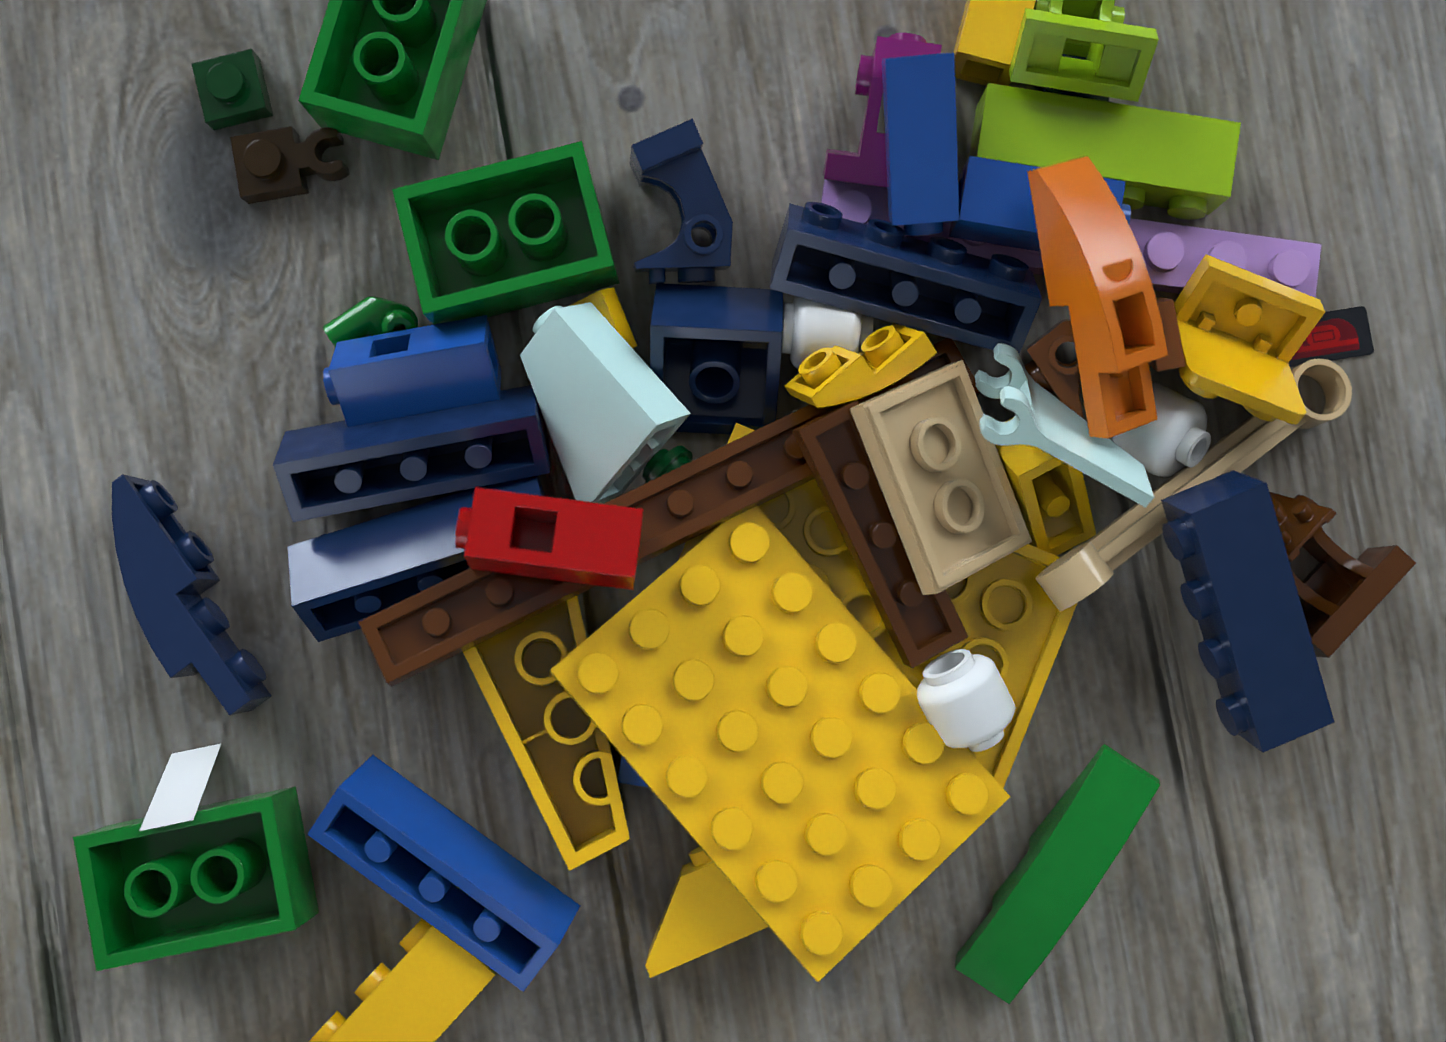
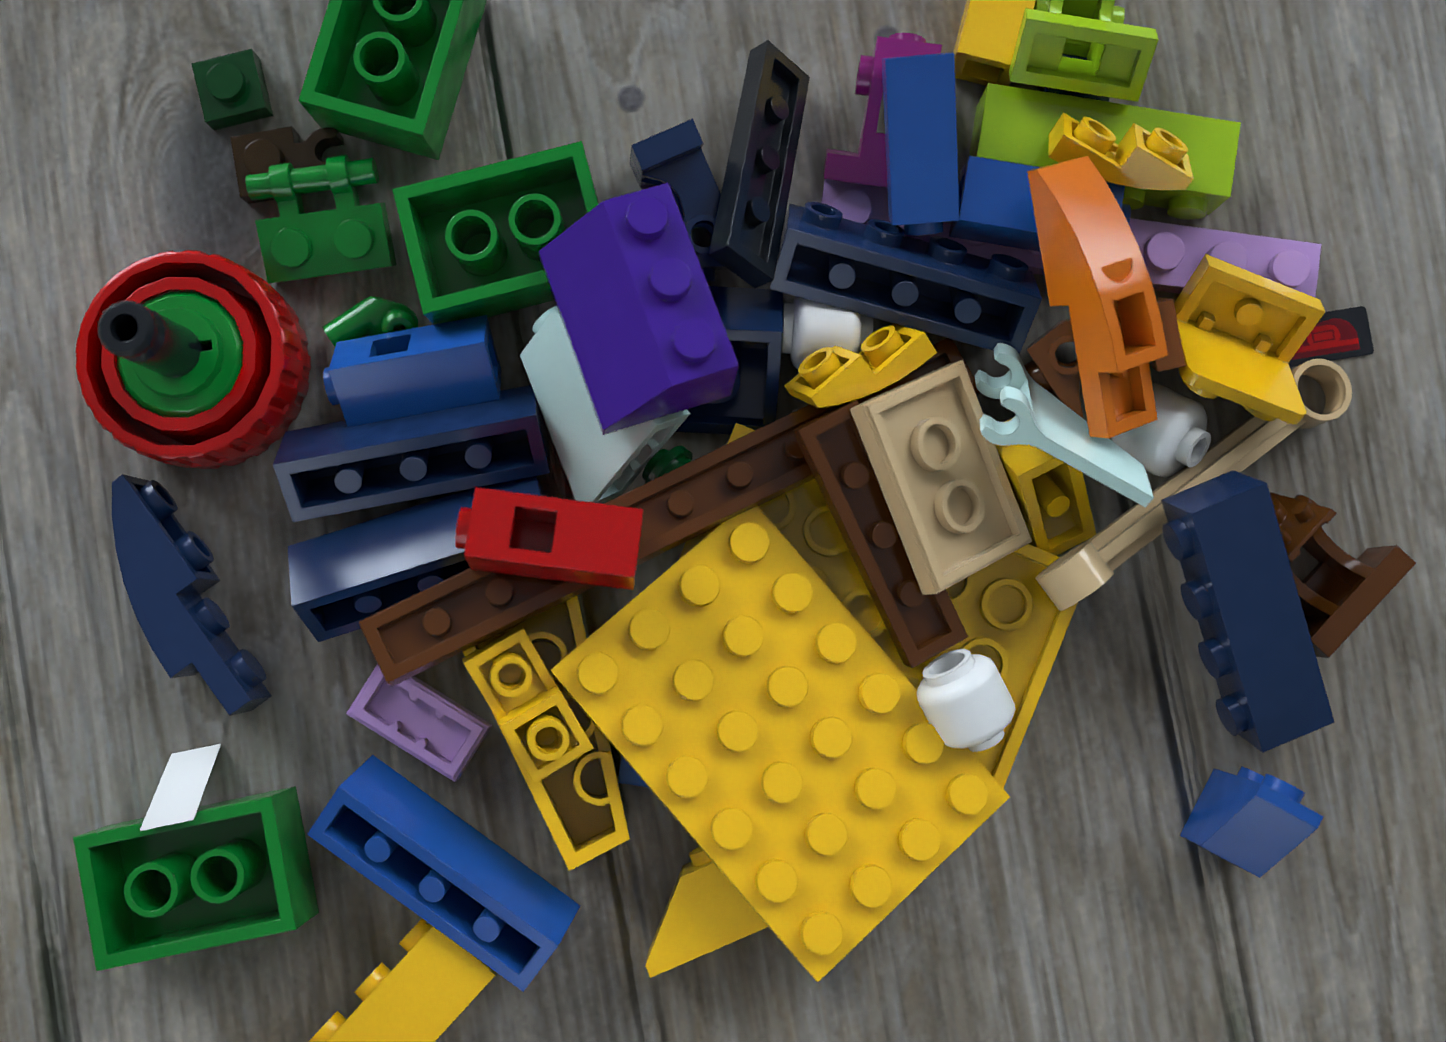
green slope [955,744,1160,1004] -> none
none -> red wheel [75,250,311,469]
none -> green plate [246,155,397,283]
none -> lavender plate [346,664,492,782]
none -> yellow slope [462,624,594,784]
none -> dark purple slope [539,183,739,435]
none -> black plate [709,40,810,288]
none -> yellow slope [1048,112,1194,190]
none -> blue slope [1180,766,1324,878]

